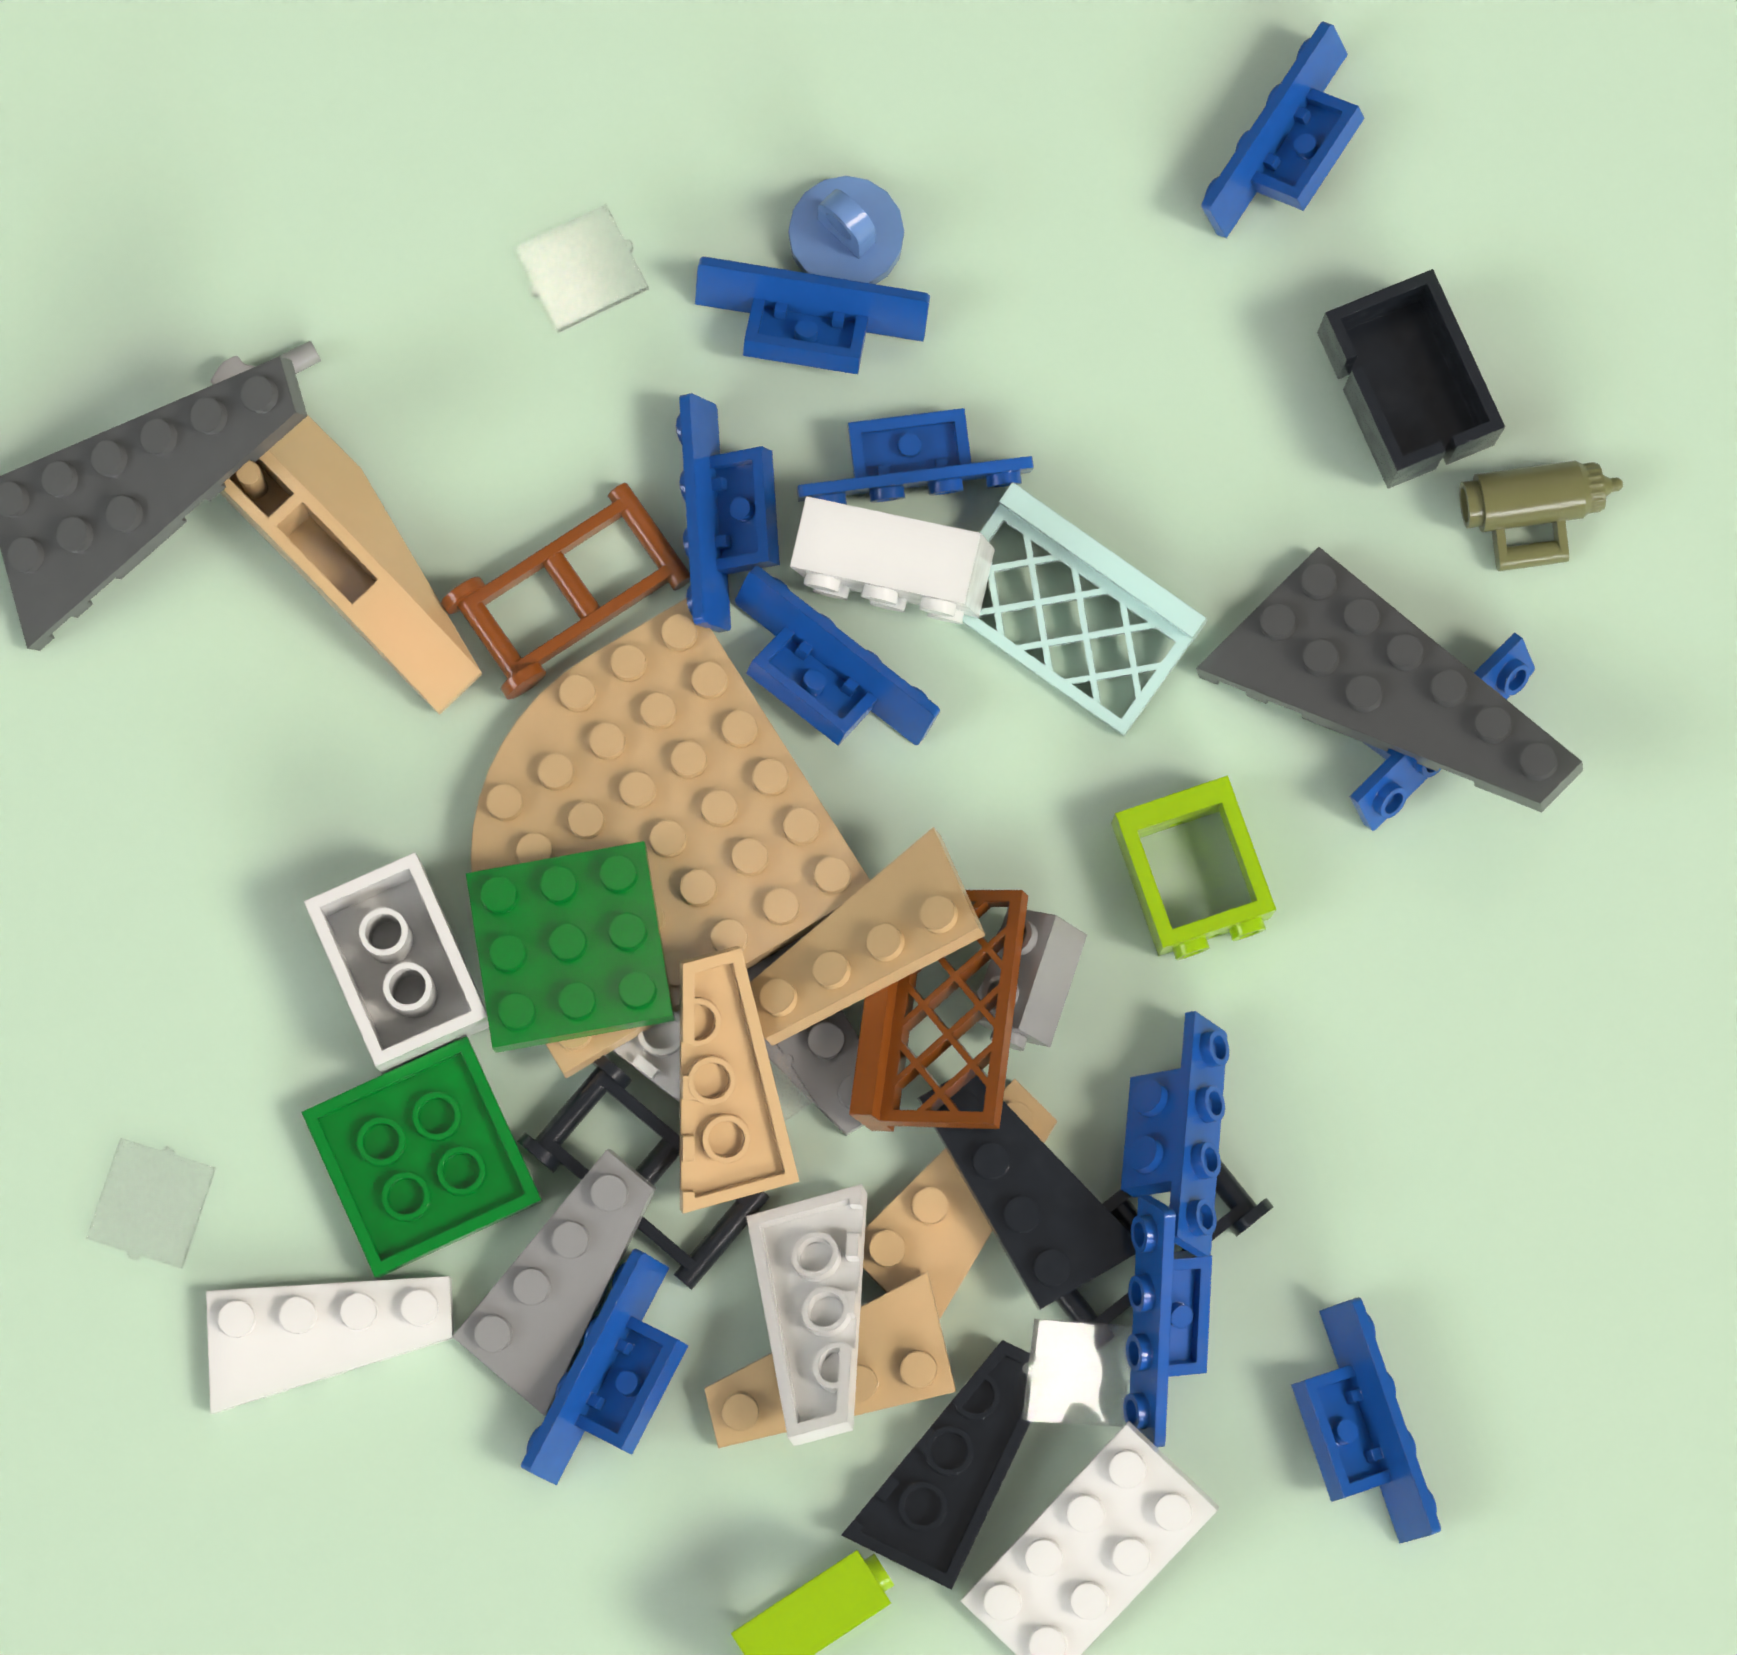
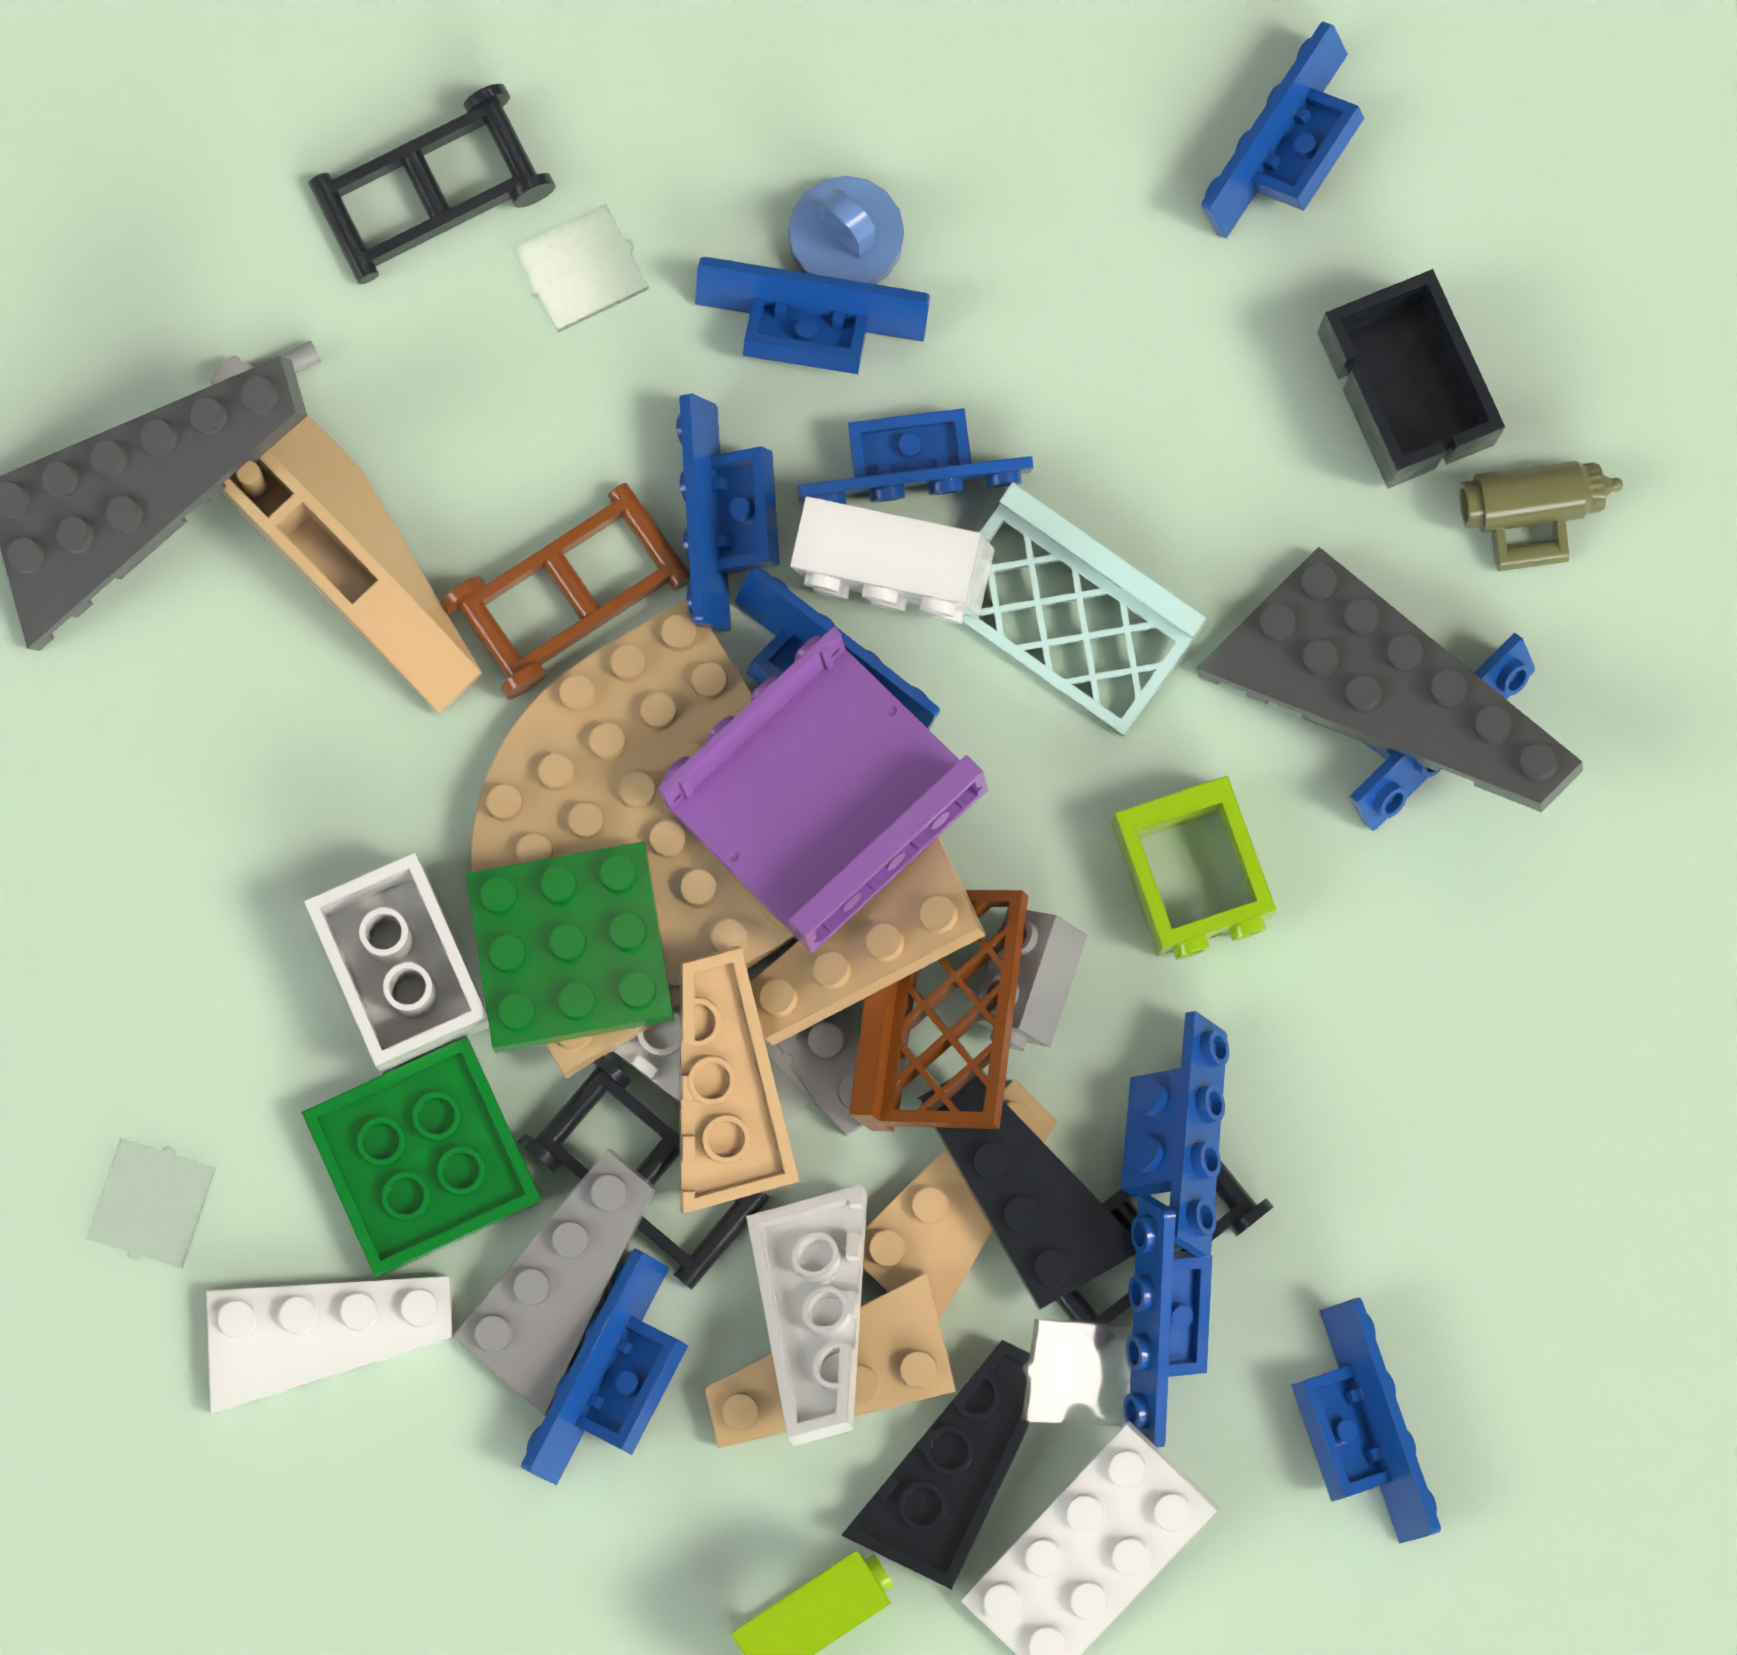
none -> black piece [308,83,556,284]
none -> medium lavender panel [657,627,988,954]

